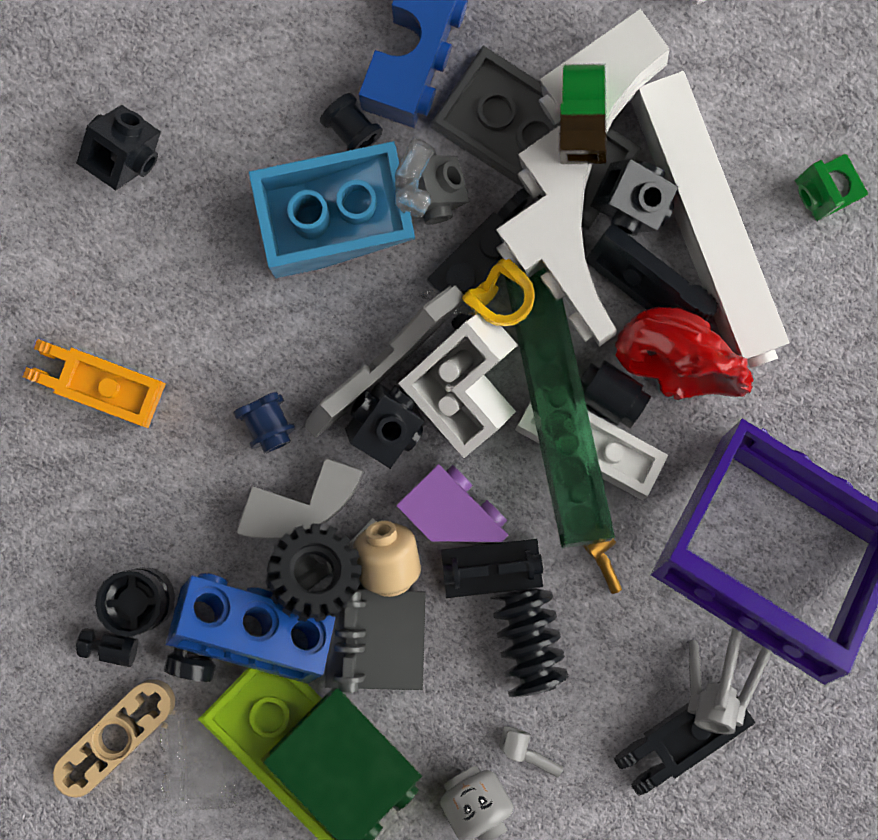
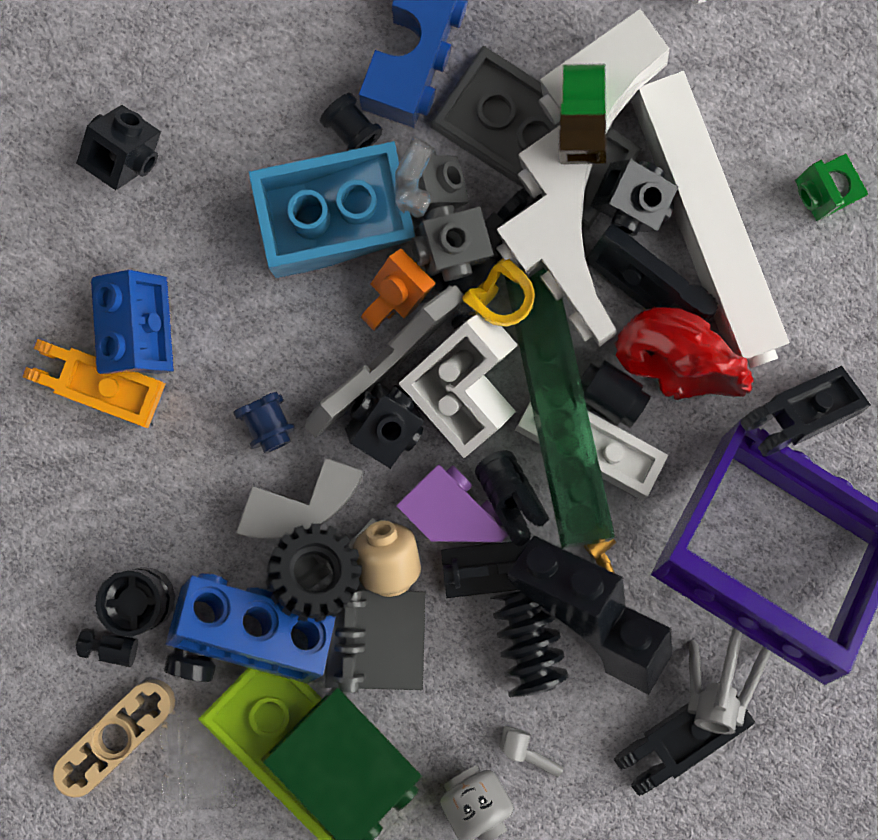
none -> blue bracket [91,270,174,374]
none -> orange plate [361,248,436,331]
none -> dark grey brick [411,206,494,282]
none -> black hinge [475,450,550,547]
none -> black arch [508,535,672,695]
none -> black hinge [740,366,871,457]

